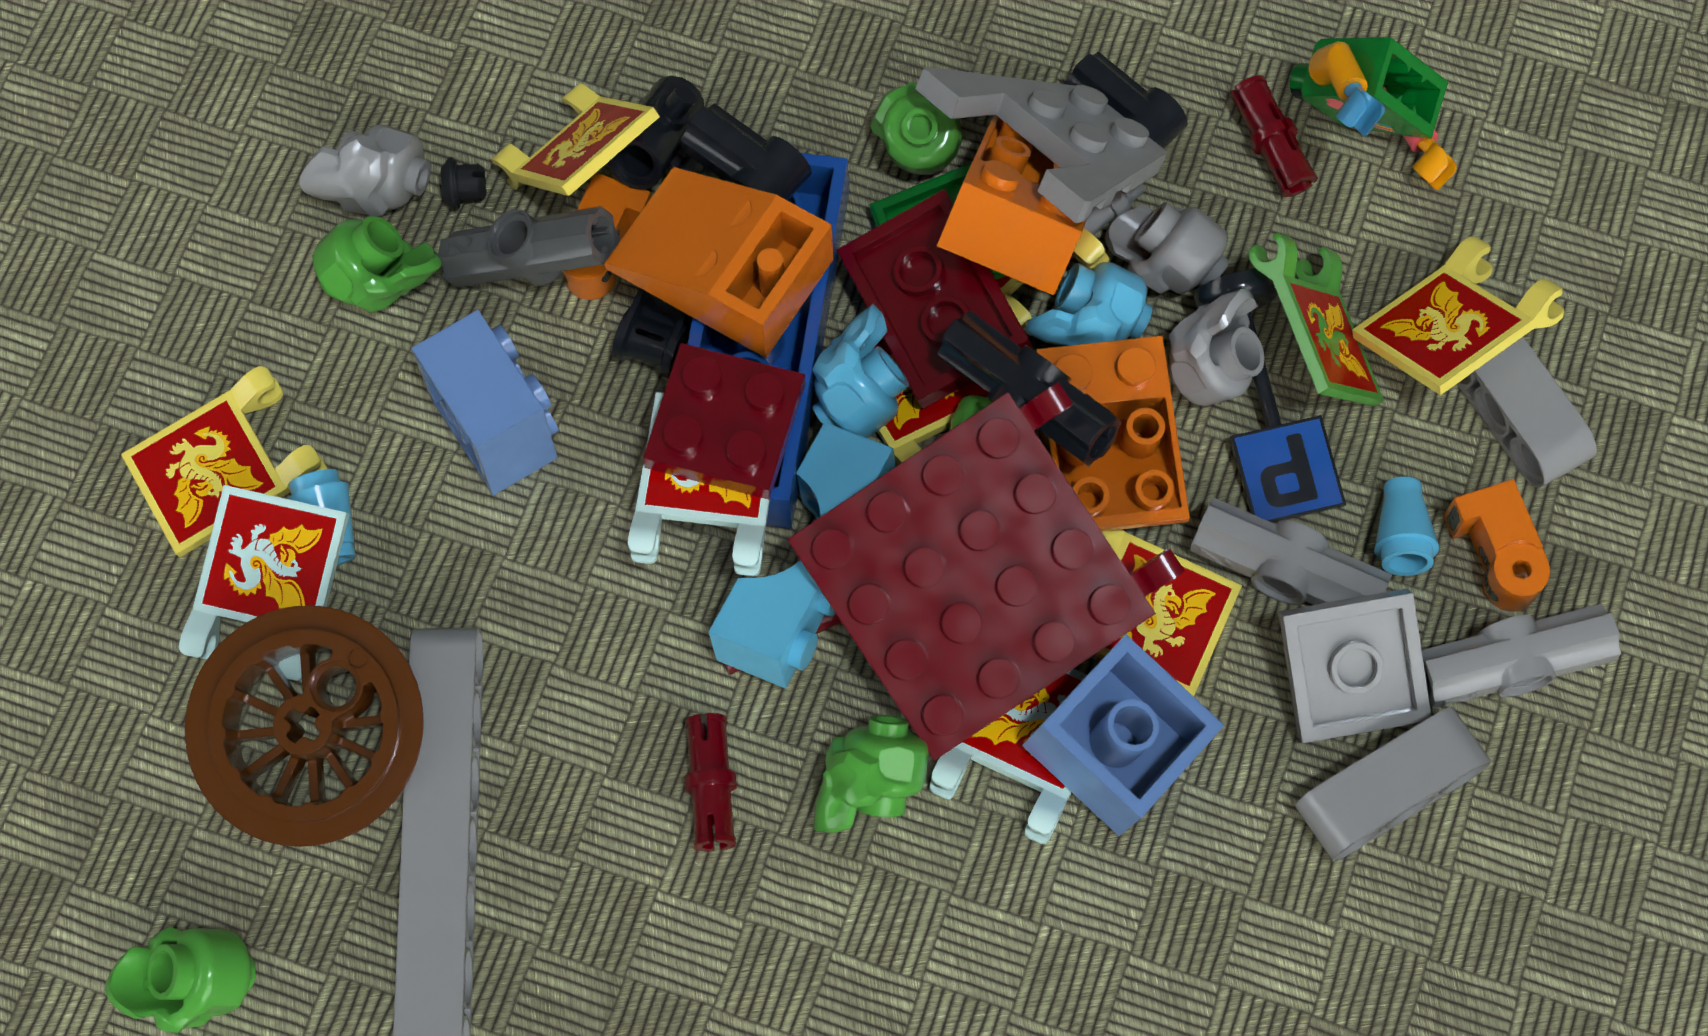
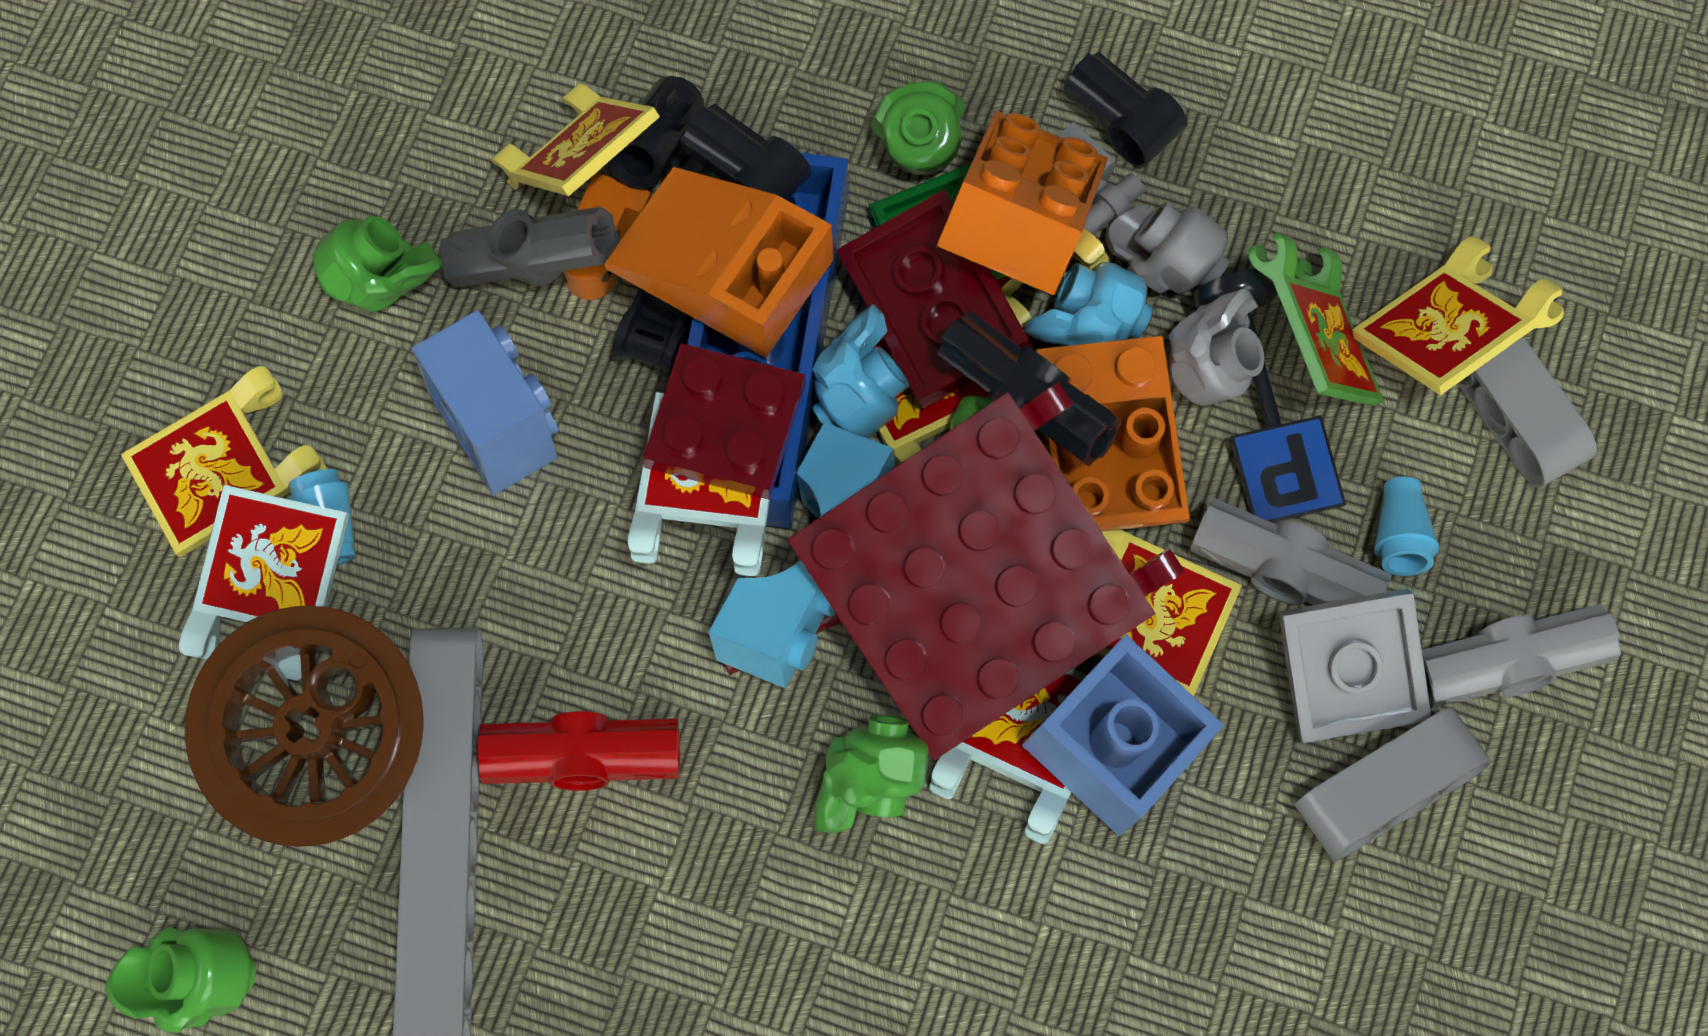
light grey head [299,124,431,216] -> none
black piece [441,157,487,211] -> none
dark red pin [684,713,737,852] -> none
light grey wing [915,67,1168,223] -> none
dark red pin [1230,75,1318,198] -> none
torso [1289,37,1457,190] -> none
orange leg [1443,479,1551,612] -> none
none -> red piece [478,711,680,791]

